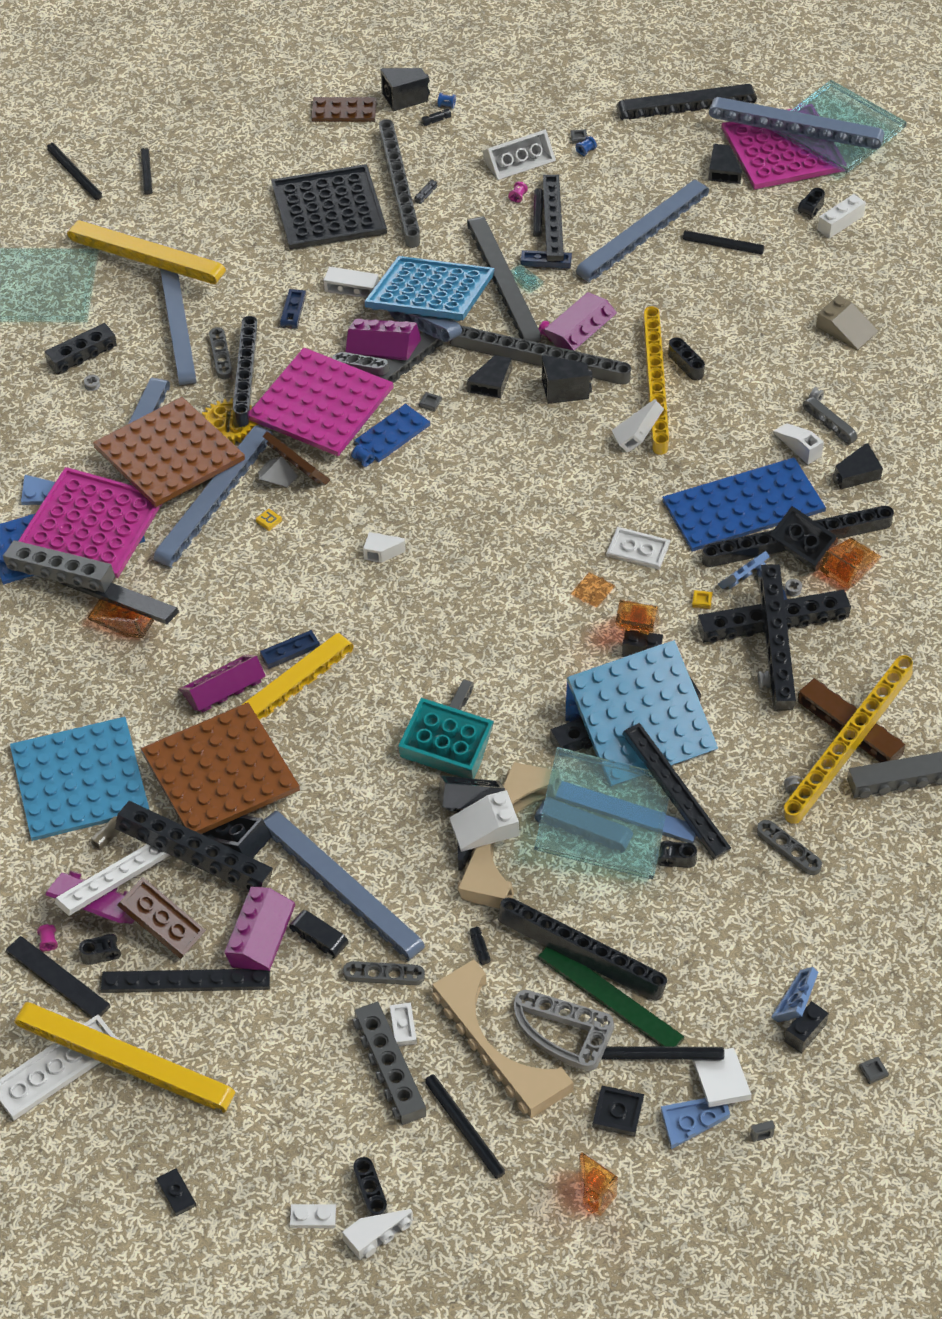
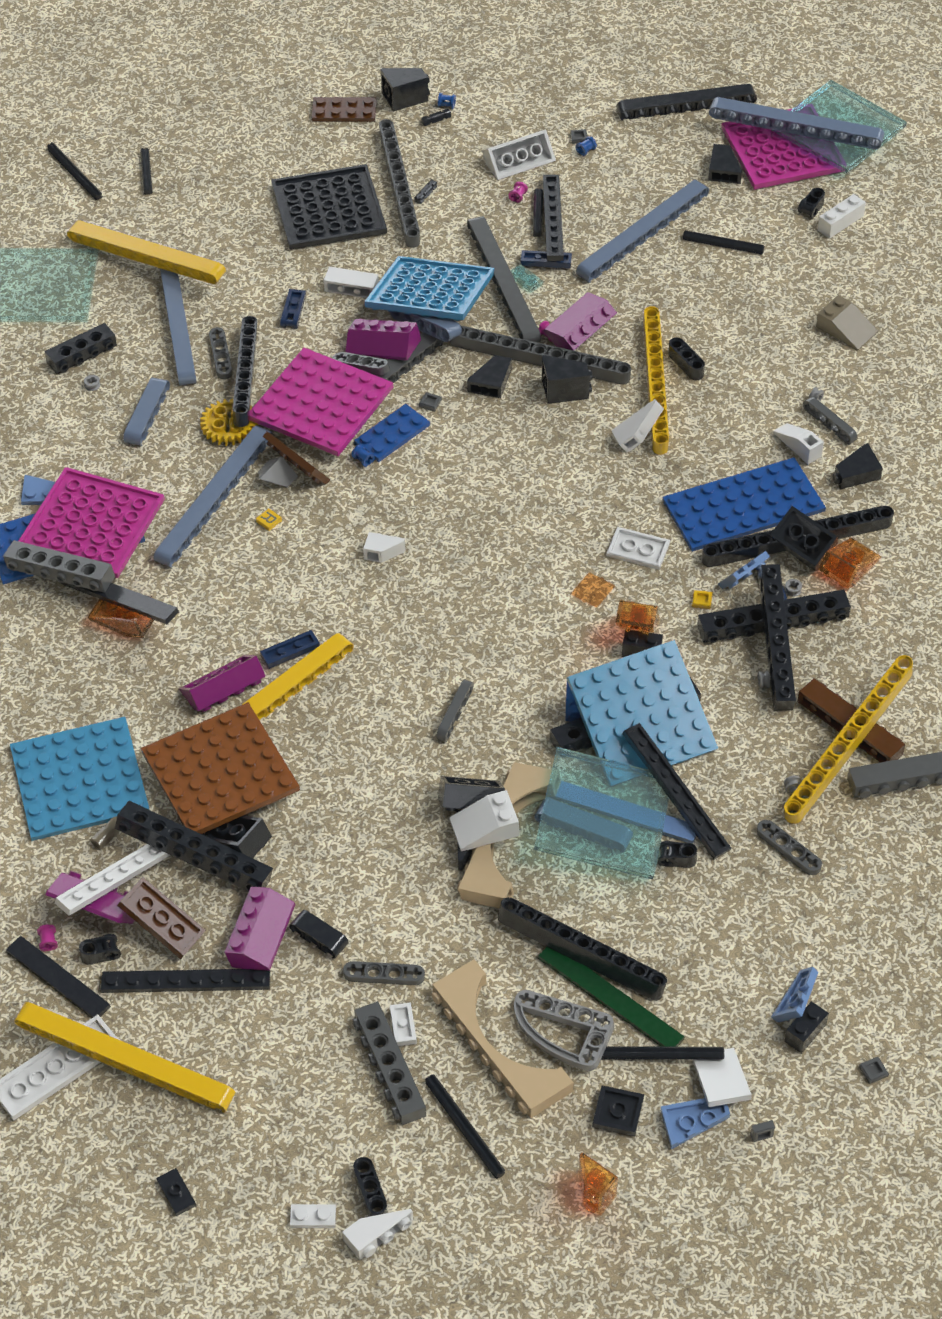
dark orange plate [93,397,245,508] -> none
sand blue beam [264,811,425,961] -> none
teal slope [398,698,494,778] -> none
black axle [470,926,491,965] -> none

